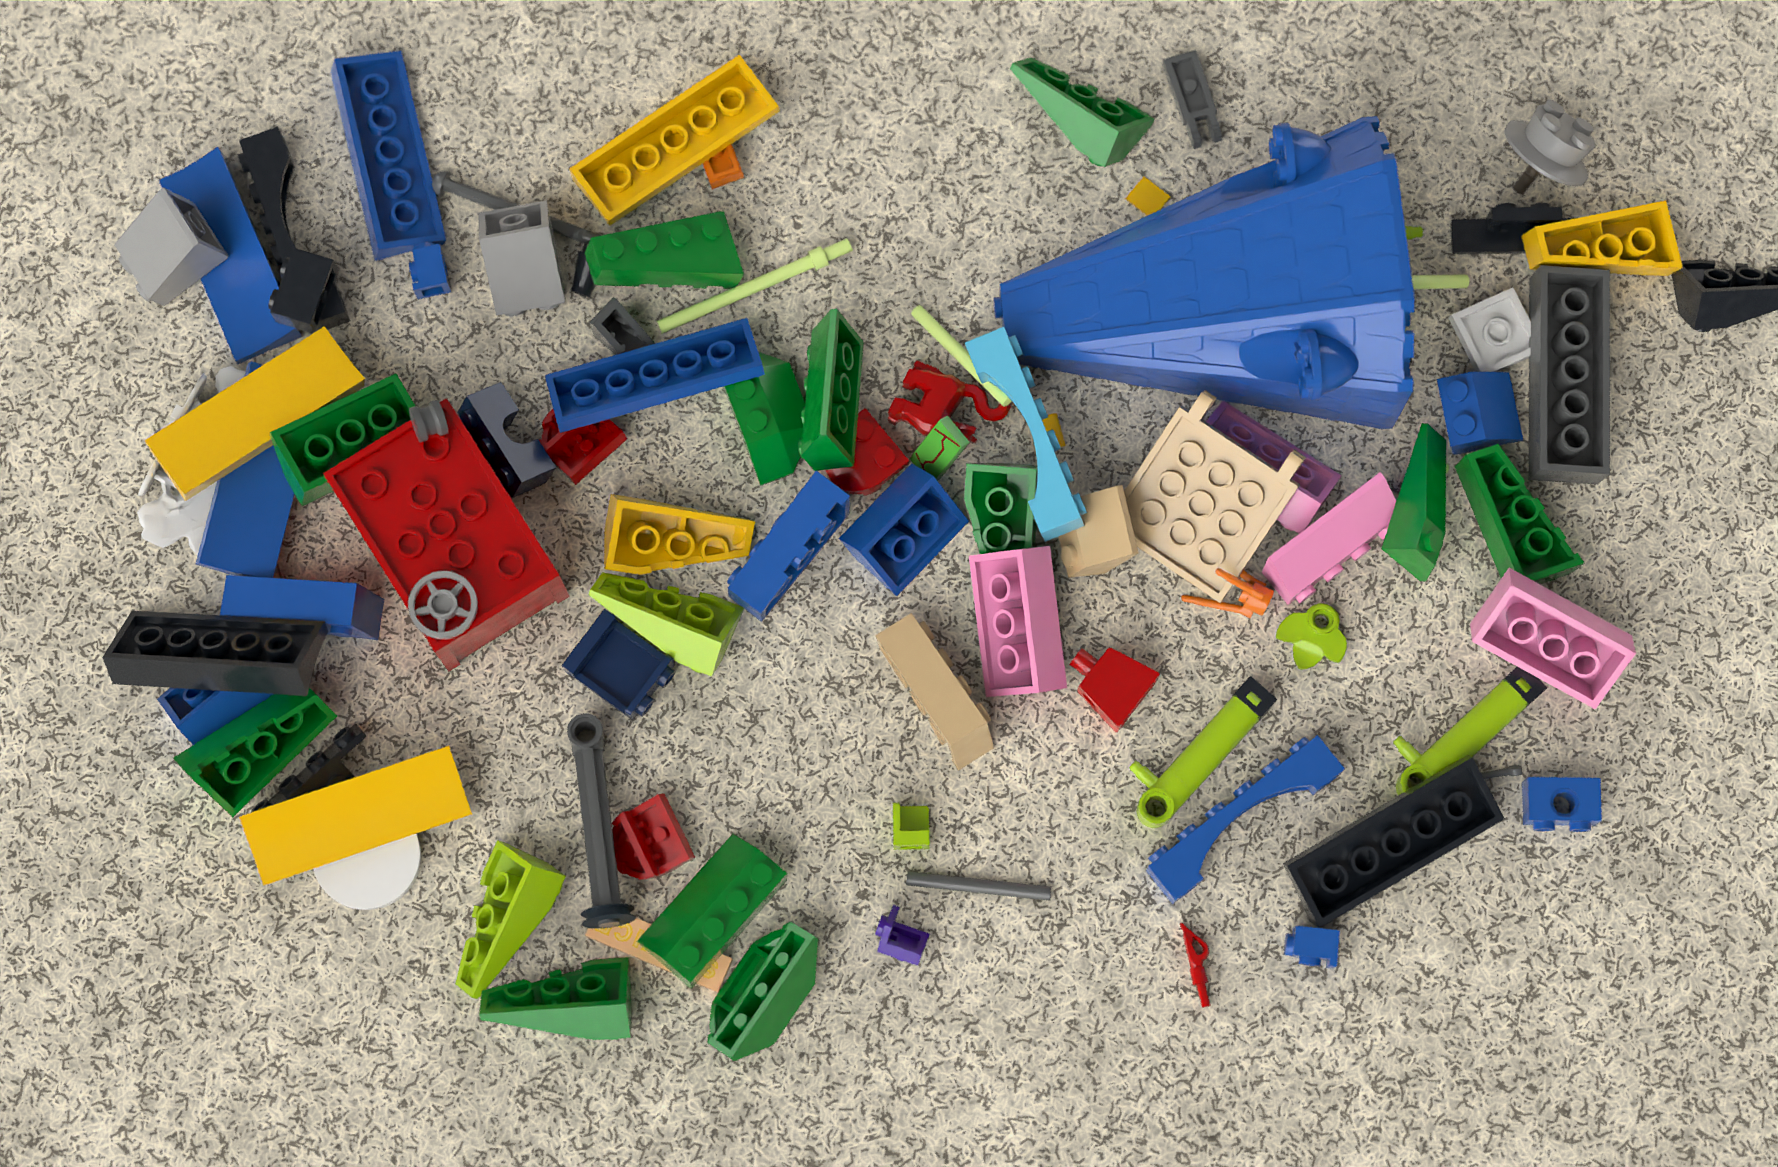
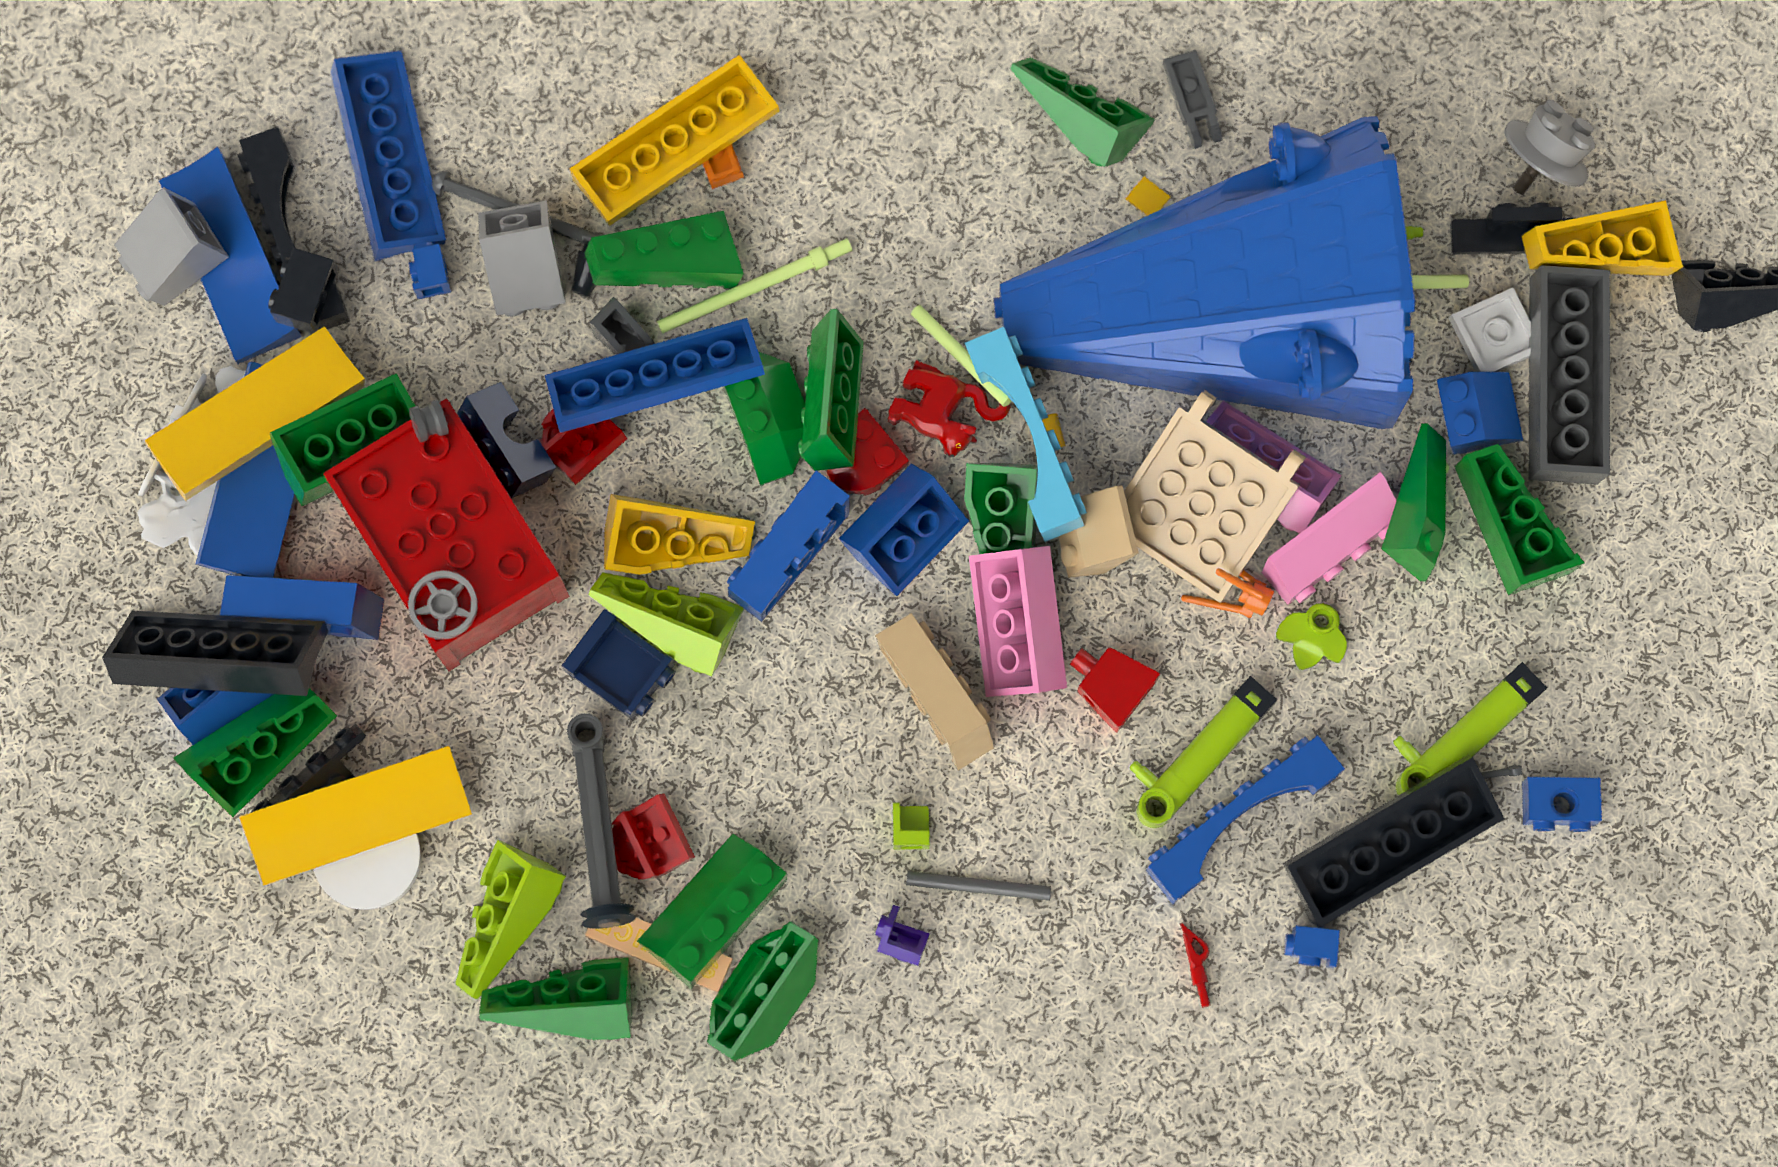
bright green tile [909,416,970,481] -> none
bright pink brick [1470,568,1636,709] -> none

